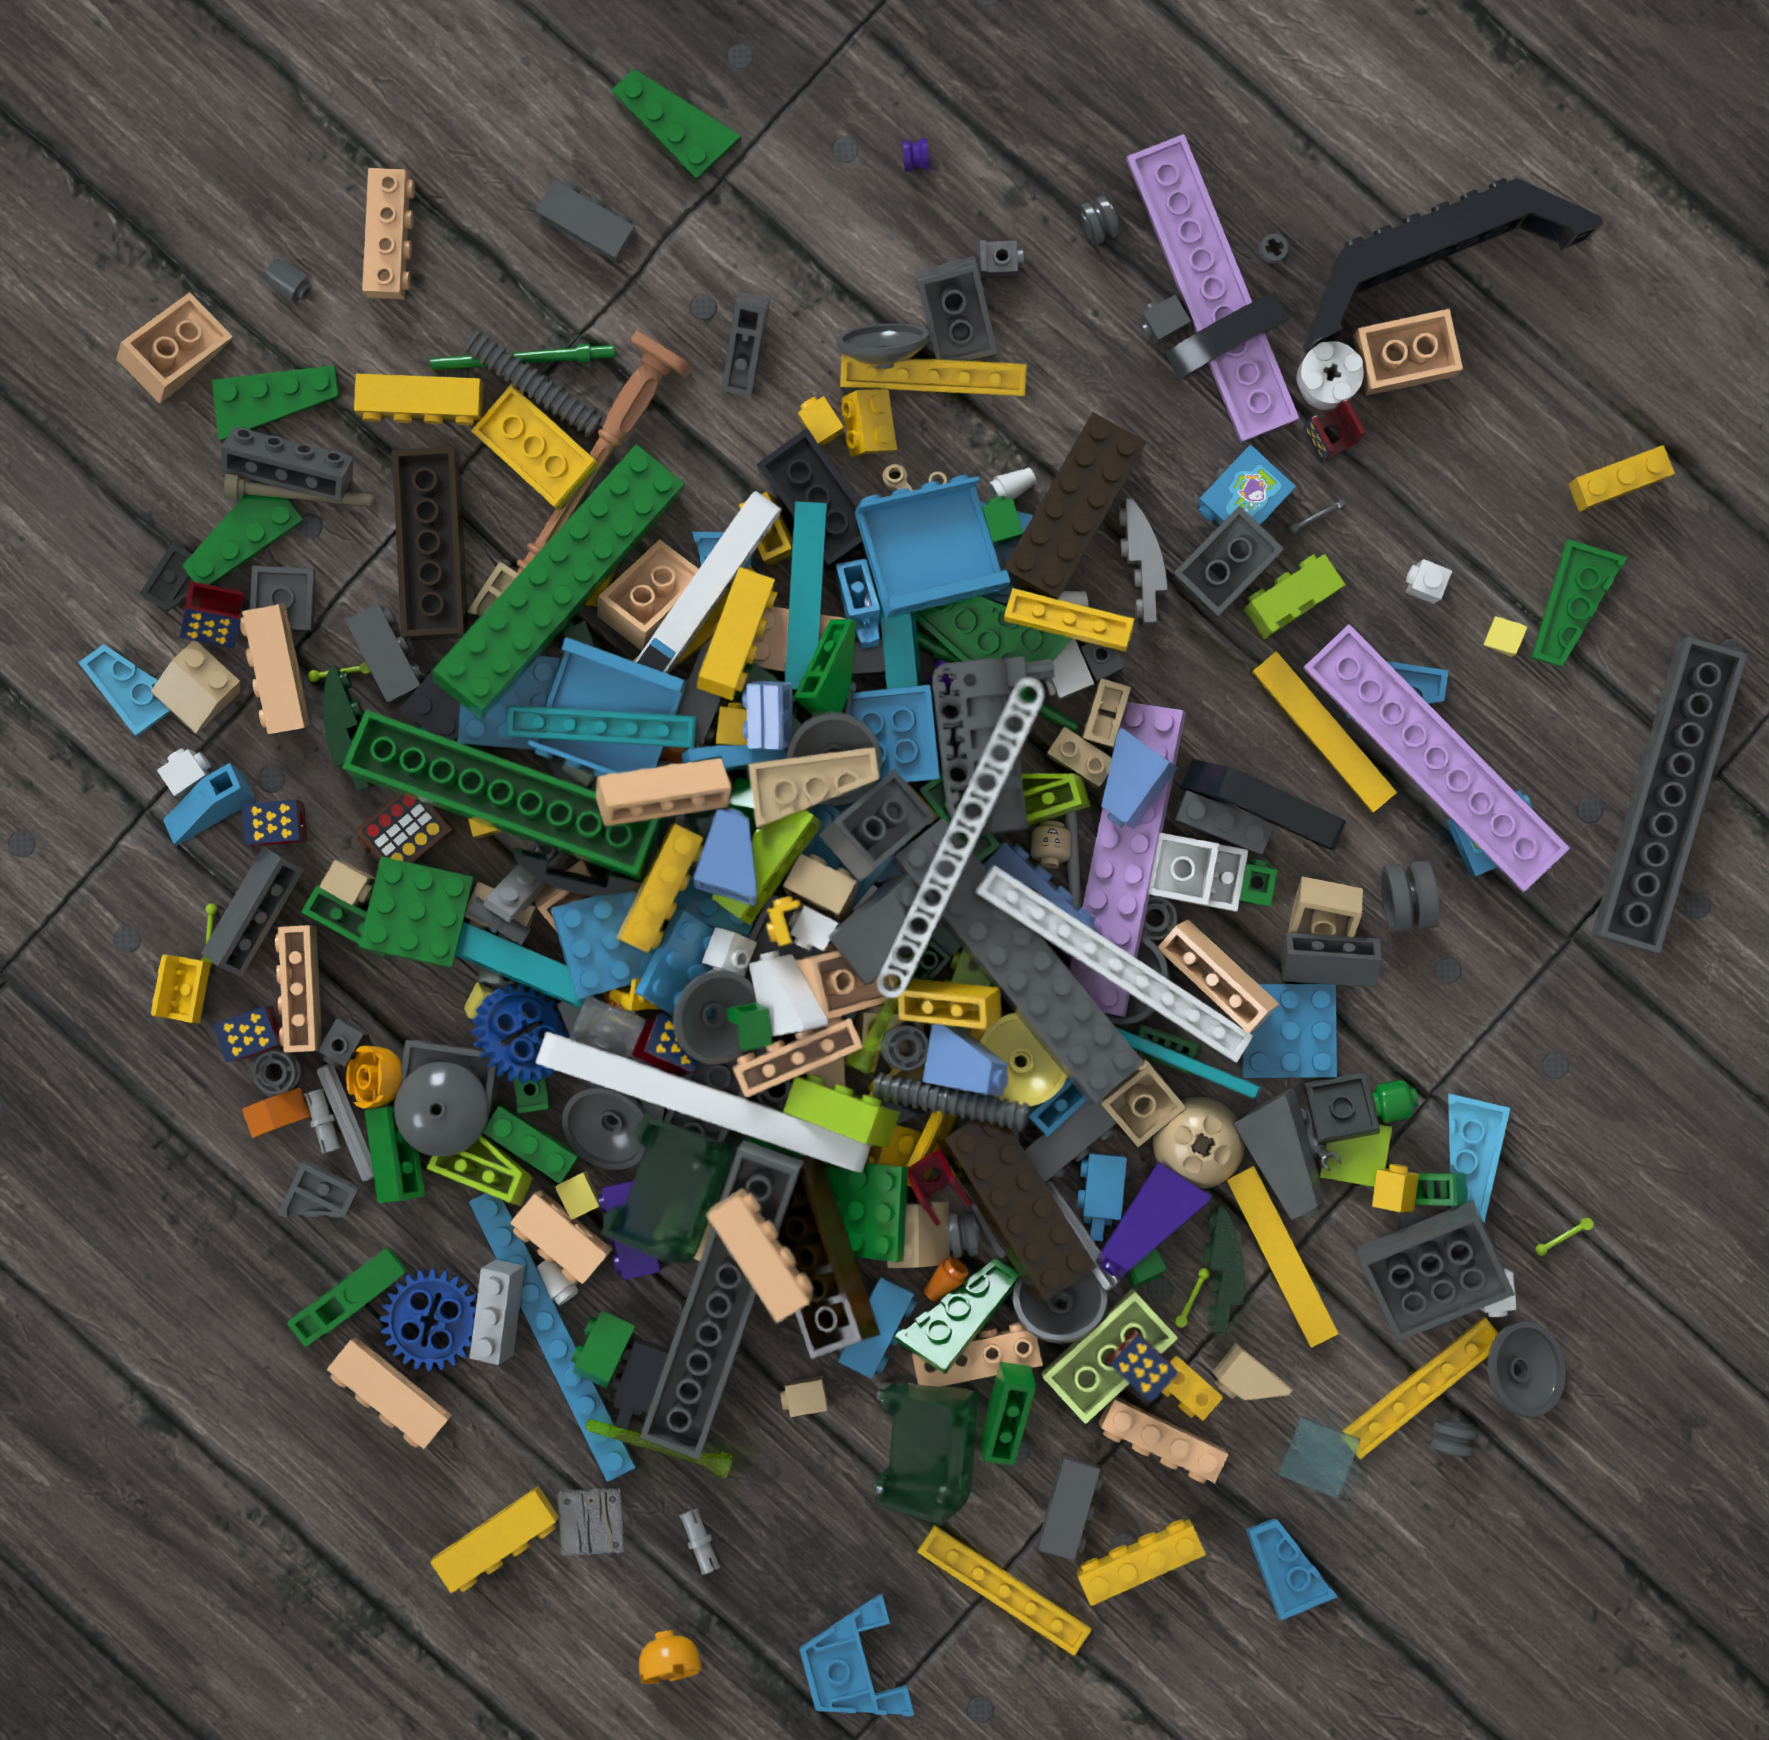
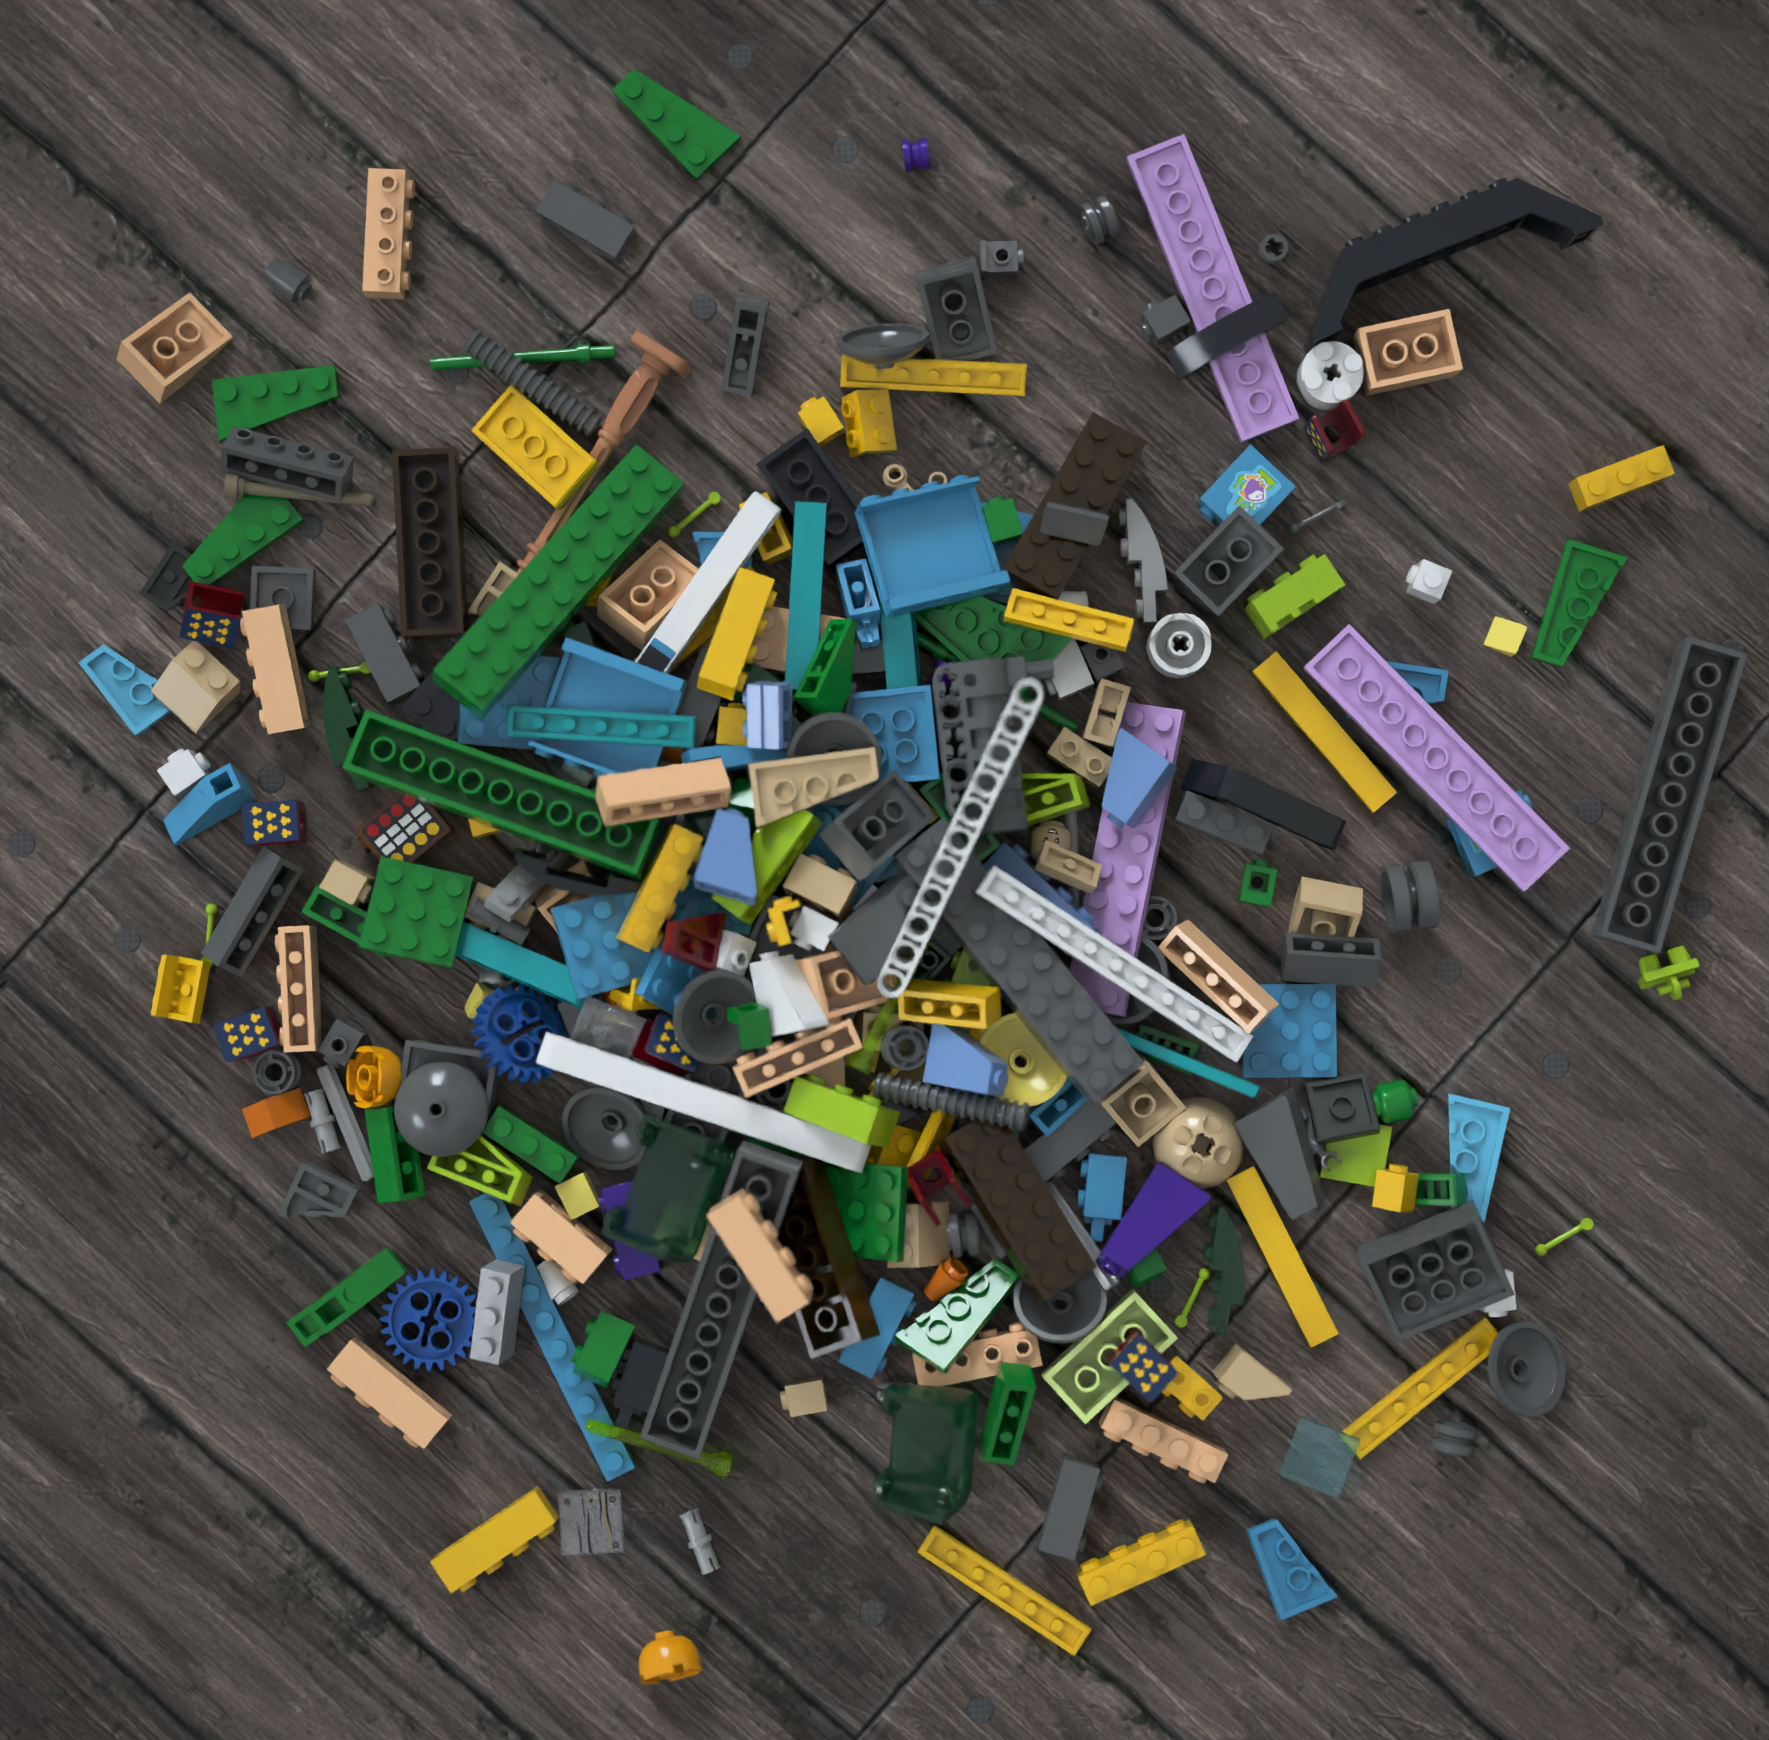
yellow brick [354,373,484,426] -> none
green brick [513,1076,552,1114] -> none
dark azure wing [799,1593,914,1717] -> none
white cone [988,468,1037,500] -> none
white slope [1148,833,1248,912] -> none
none -> dark red wing [662,912,726,972]
none -> lime hinge [668,492,721,537]
none -> tan plate [1034,840,1103,895]
none -> dark grey slope [1040,502,1109,546]
none -> white brick [1146,613,1212,679]
none -> lime hips [1638,945,1700,1001]

